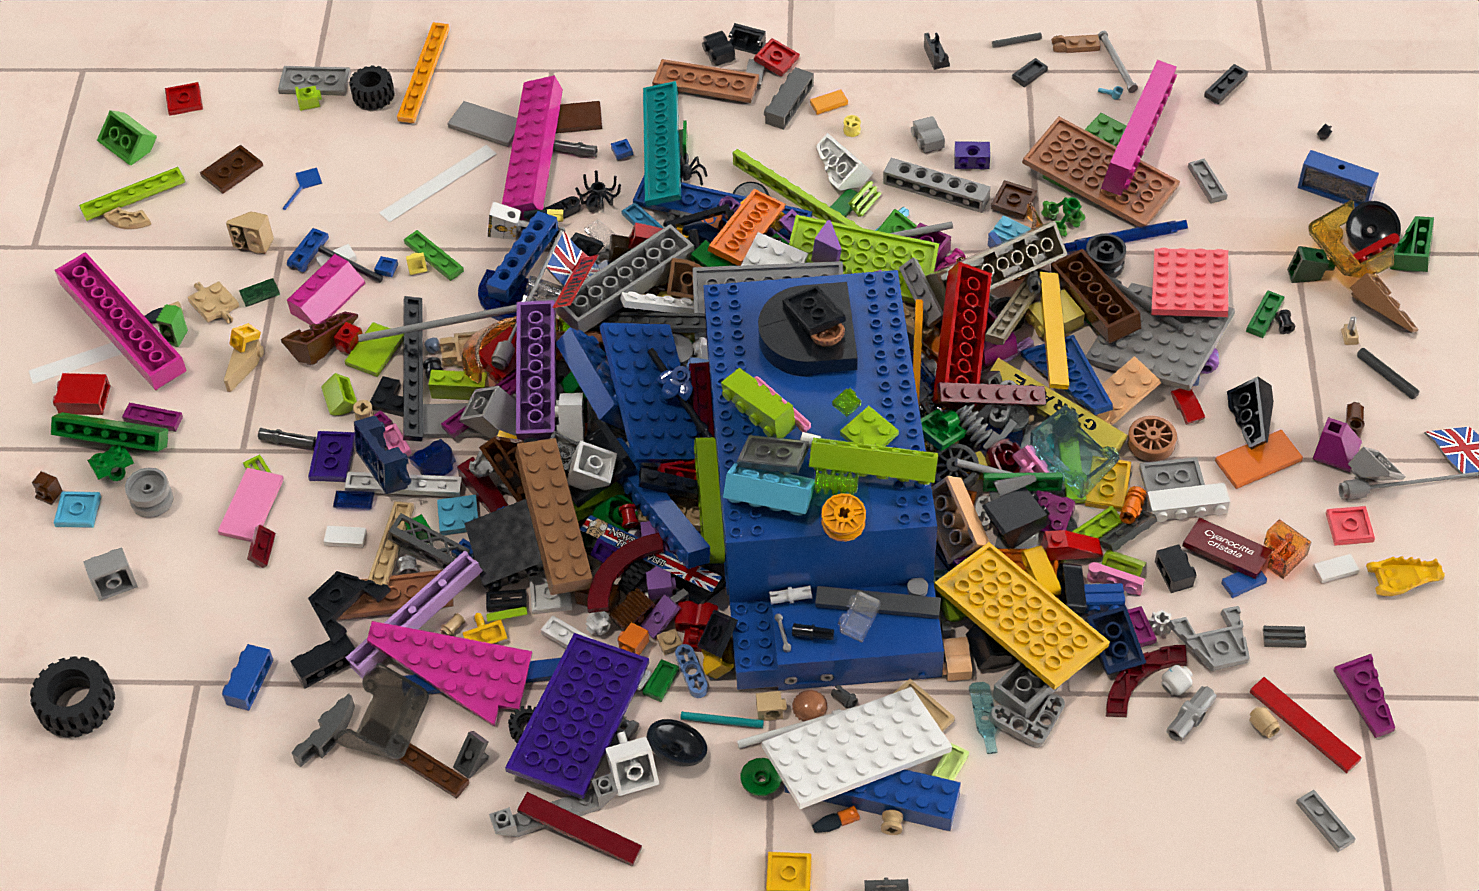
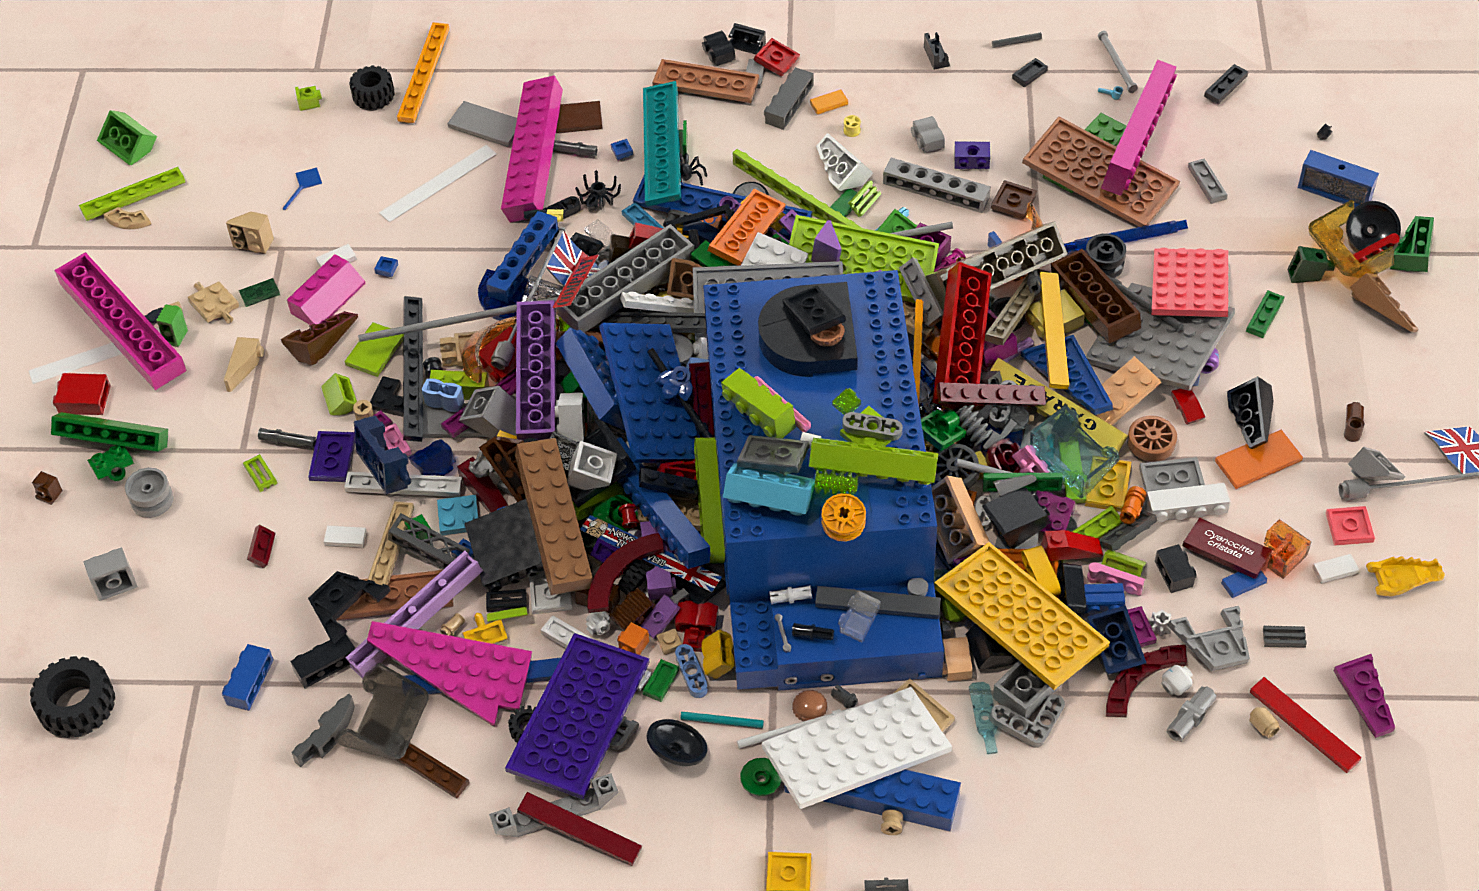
medium azure tile [54,491,101,528] -> none
magenta plate [122,402,183,432] -> none
red tile [165,82,203,116] -> none
reddish brown tile [200,145,263,194] -> none
bright pink tile [218,468,284,542] -> none
yellow bracket [229,323,261,353] -> none
light grey tile [278,66,351,96] -> none
blue plate [287,228,329,272] -> none
black bar [318,245,383,283] -> none
clear blue tile [333,491,375,510] -> none
red brick [334,322,363,354] -> none
light grey wheel [397,555,418,575] -> none
bright green tile [404,230,464,281] -> none
light yellow tile [406,253,428,275] -> none
sand blue hinge [424,338,440,354] -> none
dark grey slope [453,731,489,778] -> none
white torso [487,202,529,240] -> none
white piece [605,732,659,796] -> none
black plate [697,610,738,658] -> none
tan brick [756,691,787,721] -> none
piece [812,806,860,833] -> none
yellowish green tile [931,743,969,781] -> none
medium azure plate [990,215,1032,242] -> none
plant [1041,197,1086,237] -> none
medium nougat hinge [1051,34,1100,53] -> none
black bush [1274,309,1296,334] -> none
light grey tile [1296,790,1356,852] -> none
magenta slope [1313,417,1362,472] -> none
tan piece [1341,316,1359,345] -> none
dark grey axle [1357,348,1420,399] -> none
none -> light blue brick [422,379,464,412]
none -> light grey beam [842,412,903,441]

